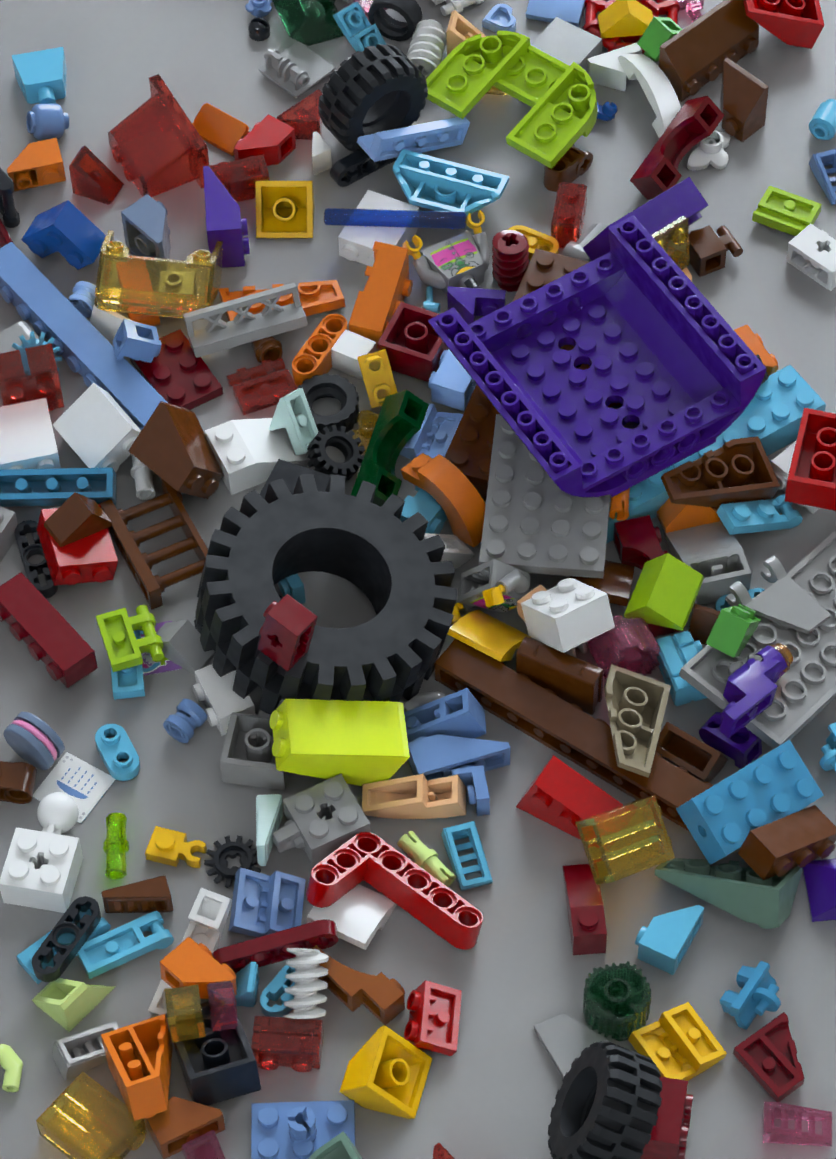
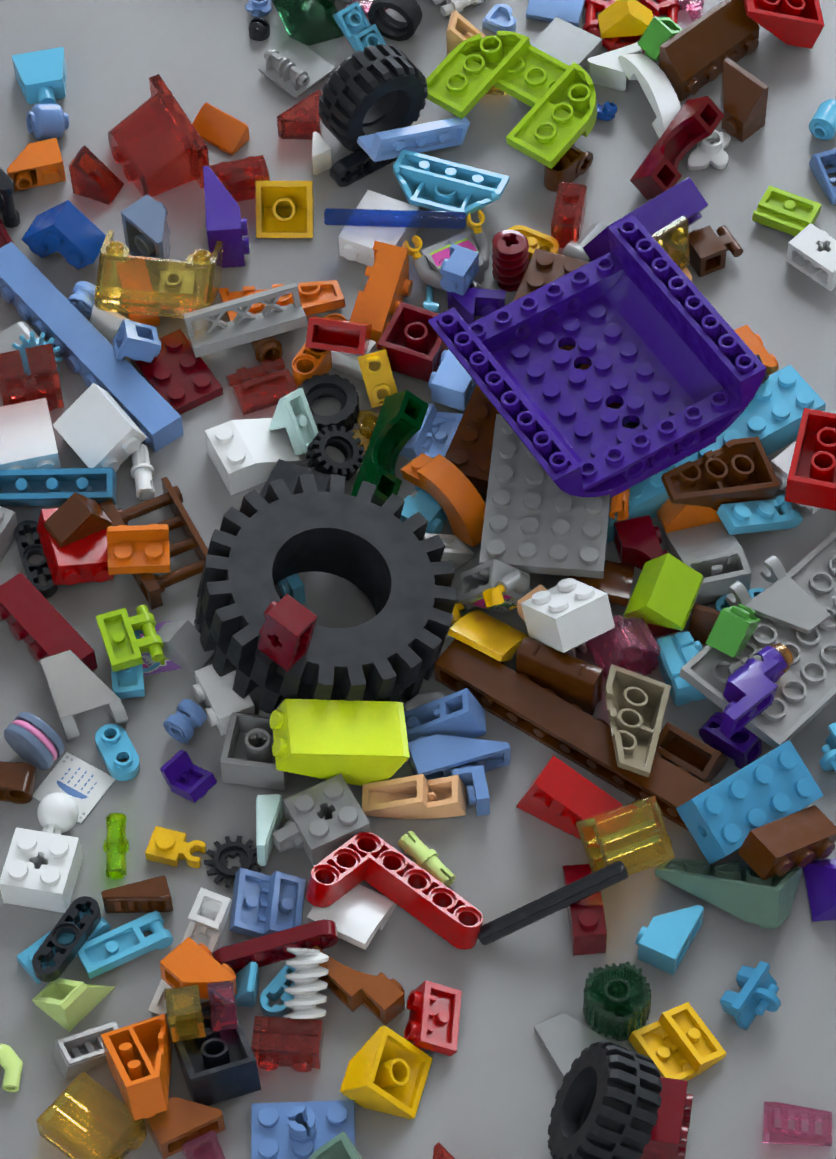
reddish brown slope [128,401,224,499] -> none
red slope [234,114,296,169] -> none
white piece [407,19,447,78] -> none
medium azure slope [441,821,493,891] -> none
dark red wing [733,1012,805,1103] -> none
none -> light grey flag [40,650,128,742]
none -> orange bracket [106,524,170,575]
none -> dark purple bracket [160,750,217,803]
none -> red brick [305,316,372,355]
none -> medium blue brick [440,243,479,296]
none -> black axle [478,860,629,945]

